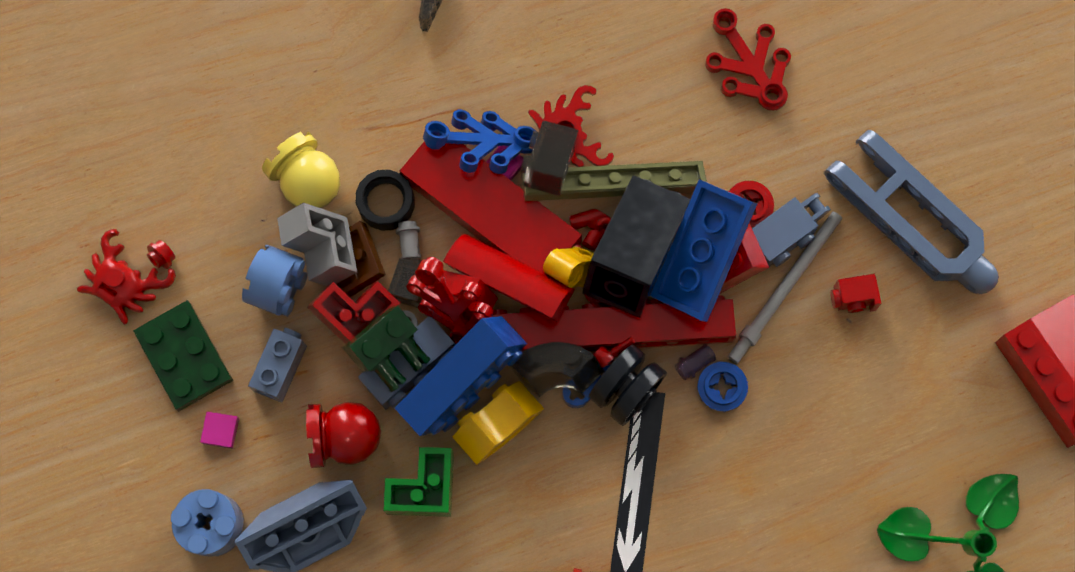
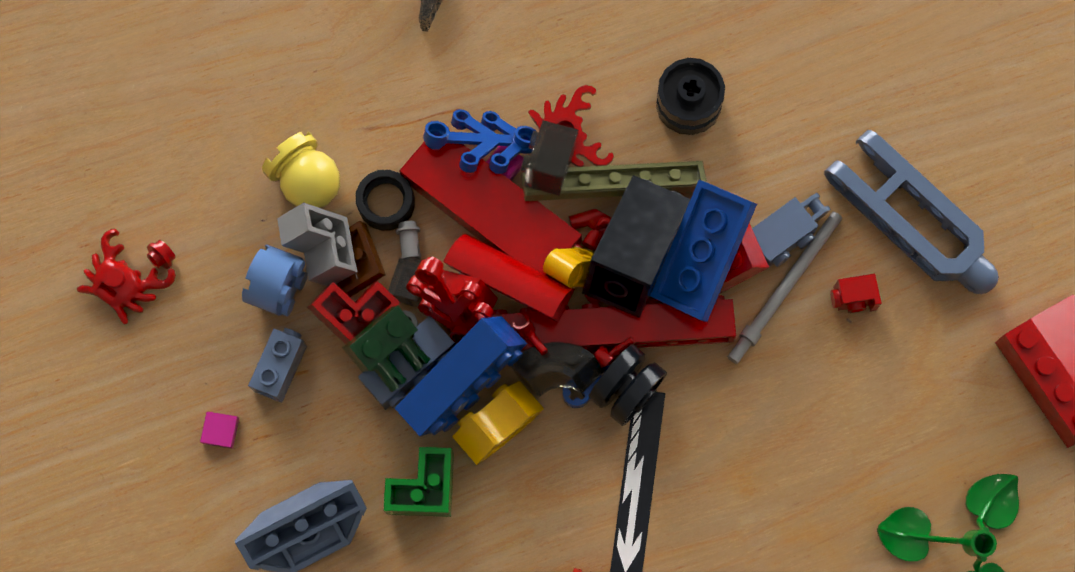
dark green plate [133,300,233,412] -> none
medium blue brick [171,489,244,557] -> none
red tile [306,402,382,468] -> none
pin [675,343,716,380] -> none
blue gear [697,362,748,412] -> none
red plant [705,8,791,111] -> none
red gear [728,181,774,227] -> none
none -> red hand [512,314,548,355]
none -> black wheel [656,58,725,135]

